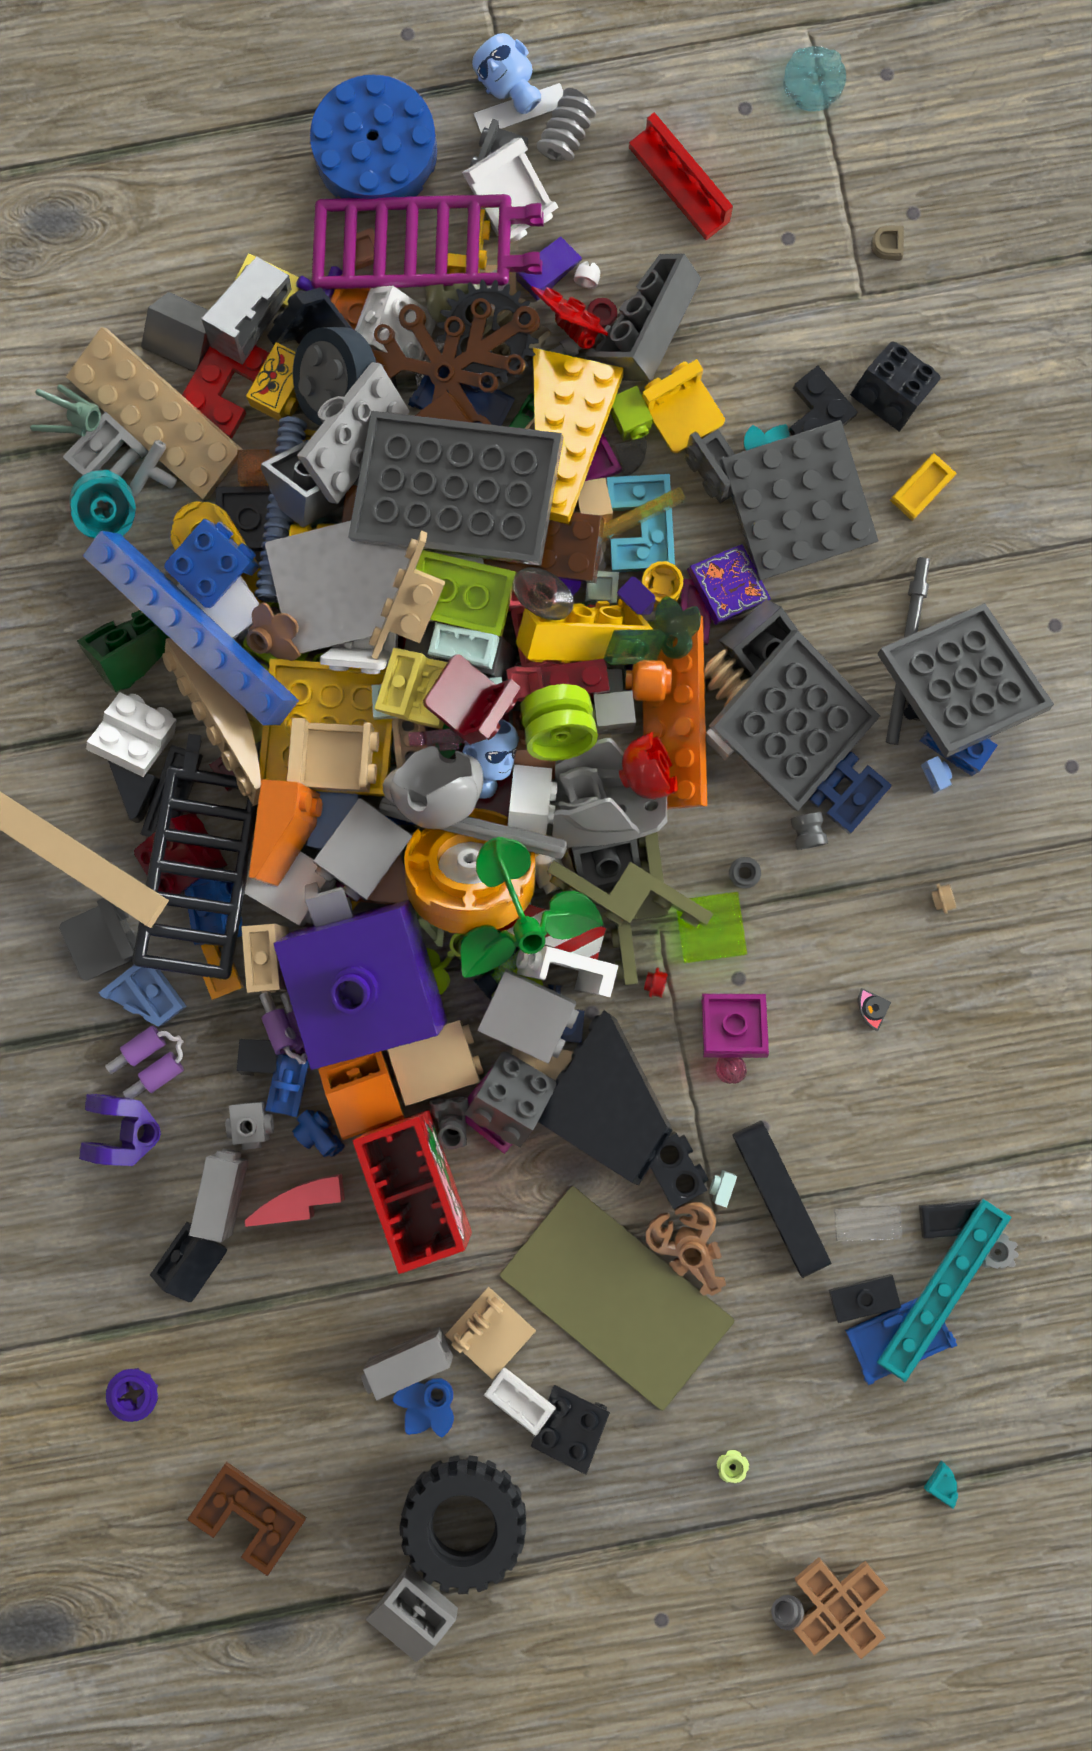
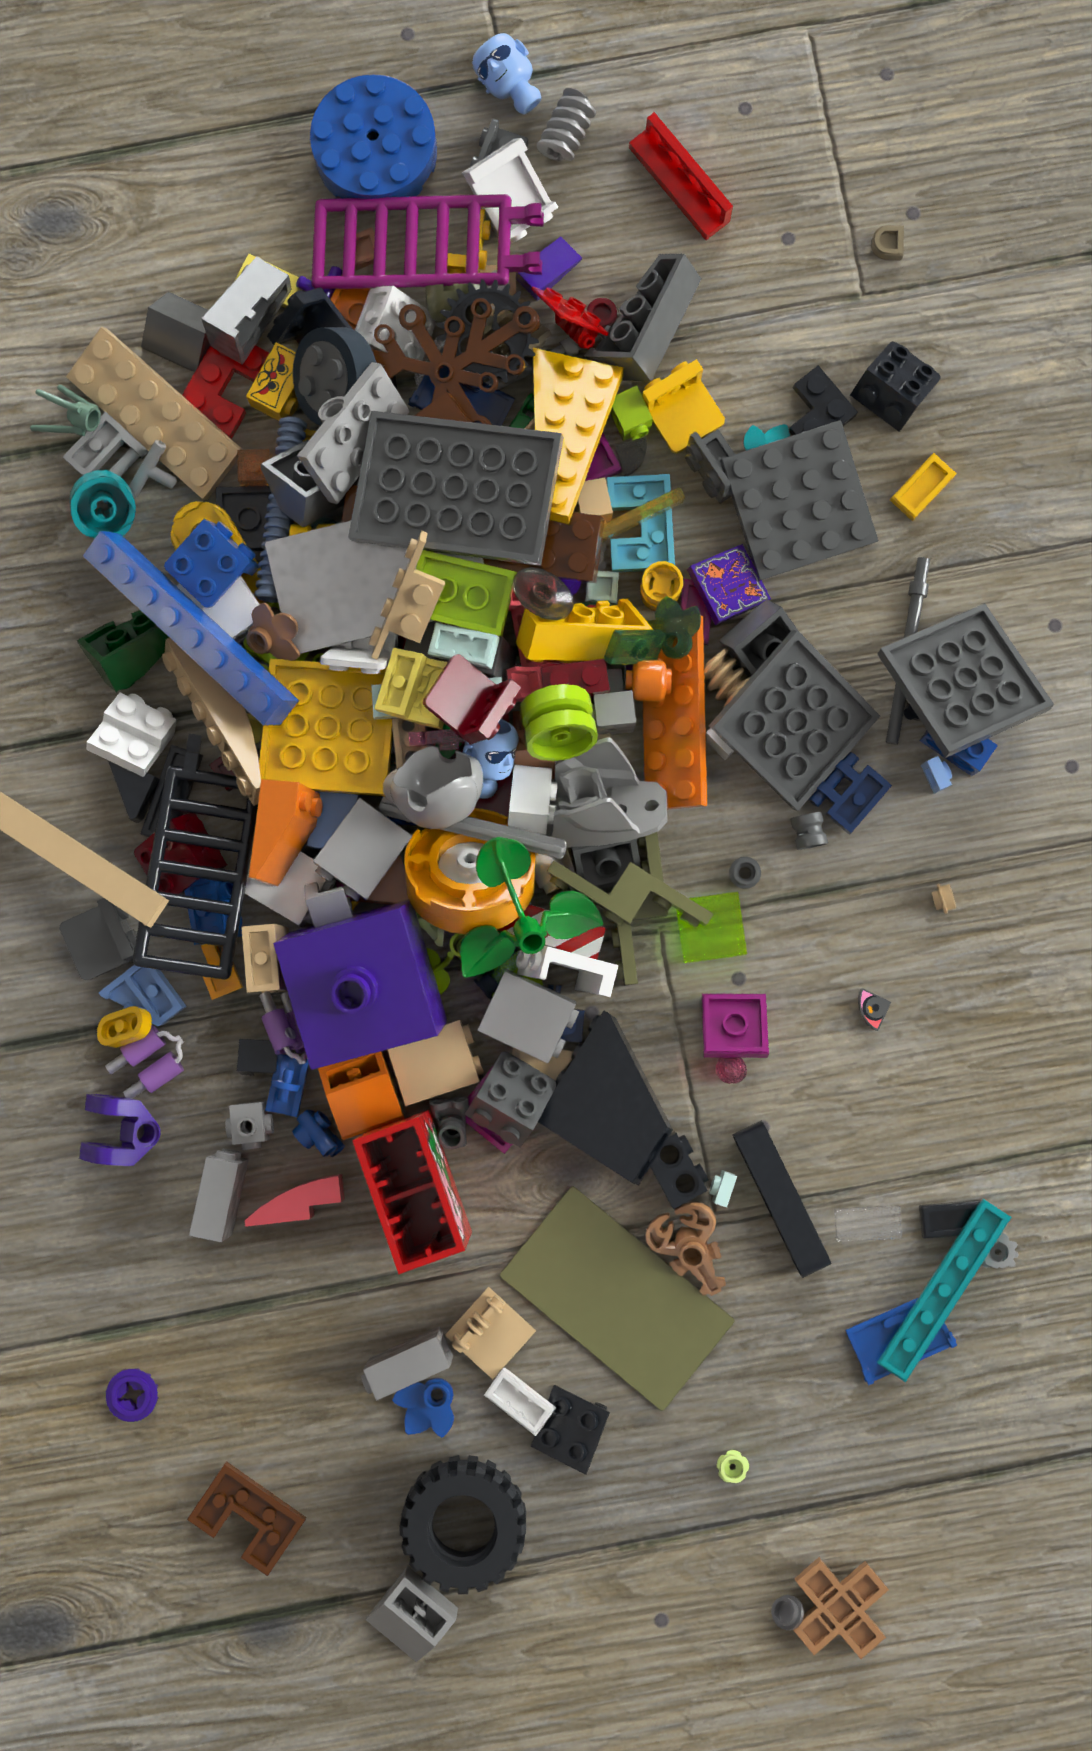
black panel [150,1222,227,1302] -> none
tan panel [287,718,379,793] -> none
white sticker [474,83,563,134] -> none
white hinge [574,261,600,289] -> none
dark purple slope [617,577,656,615] -> none
red cylinder [619,732,678,799] -> none
red plate [644,967,668,998] -> none
clear light blue plate [783,46,846,111] -> none
black plate [829,1274,901,1323] -> none
teal tile [924,1460,958,1509] -> none
none -> yellow plate [97,1006,152,1048]

